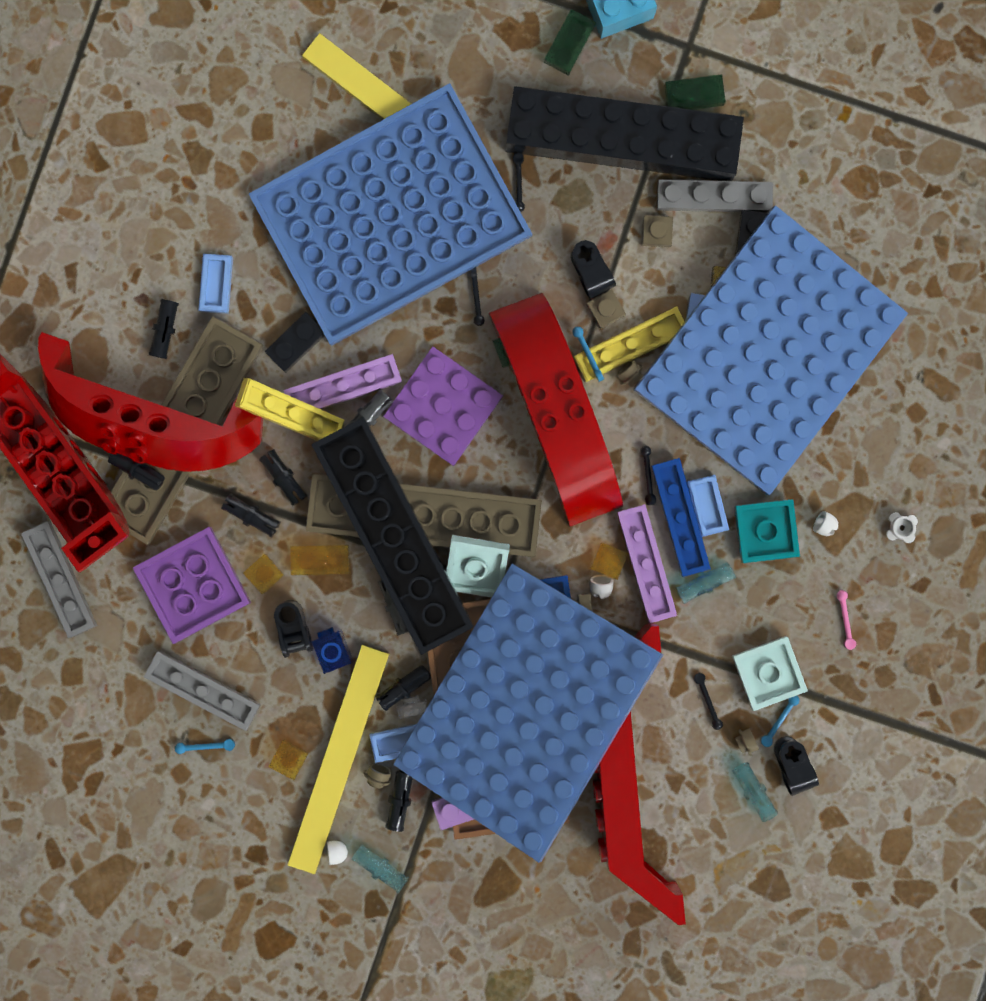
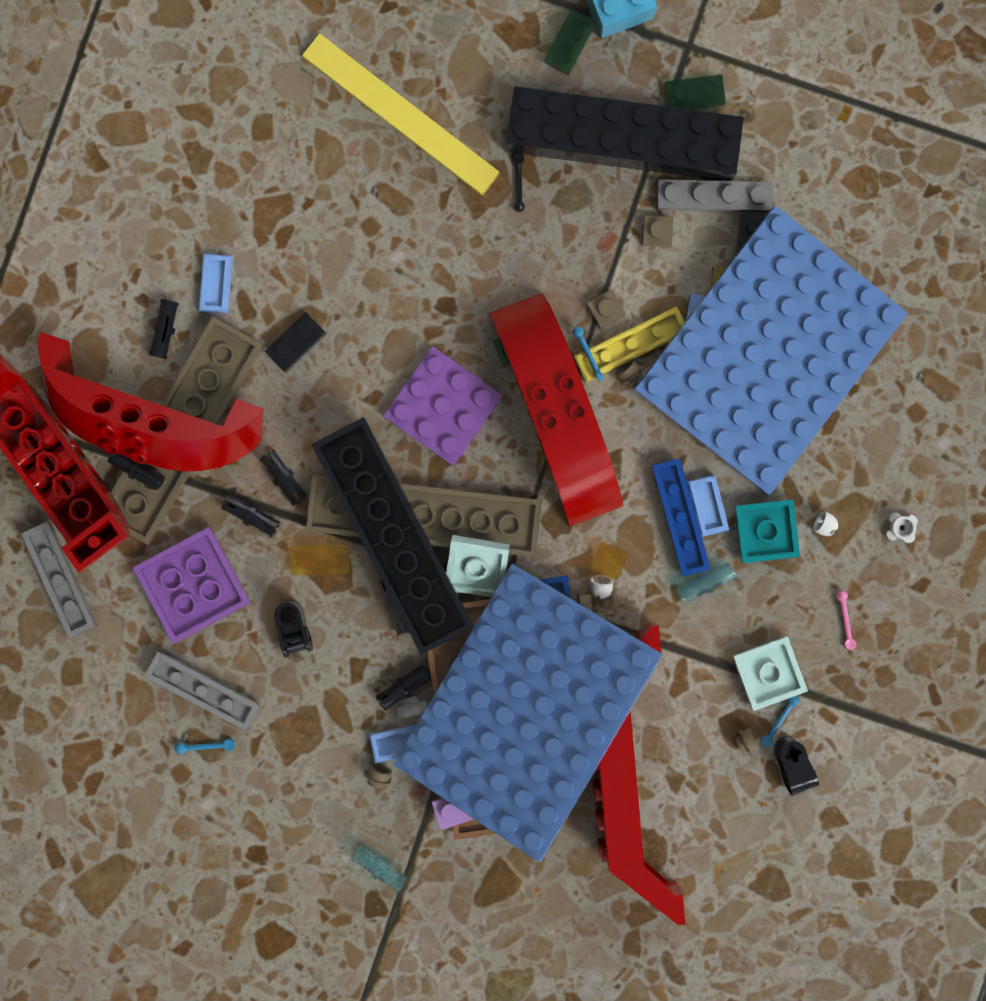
light yellow tile [235,378,344,441] -> none
clear yellow plate [243,554,285,594] -> none
medium blue plate [249,83,532,346] -> none
clear yellow plate [268,740,309,780] -> none
lavender plate [283,354,402,409] -> none
light yellow tile [288,644,390,874] -> none
clear blue brick [311,627,354,674] -> none
white hinge [327,841,348,865] -> none
dark grey pin [346,389,394,426] -> none
black pin [385,770,413,832] -> none
black hinge [471,267,485,326] -> none
black piece [571,240,616,299] -> none
lavender plate [617,504,677,624] -> none
black hinge [640,445,656,505] -> none
black hinge [694,673,723,730] -> none
clear light blue pin [732,762,778,822] -> none

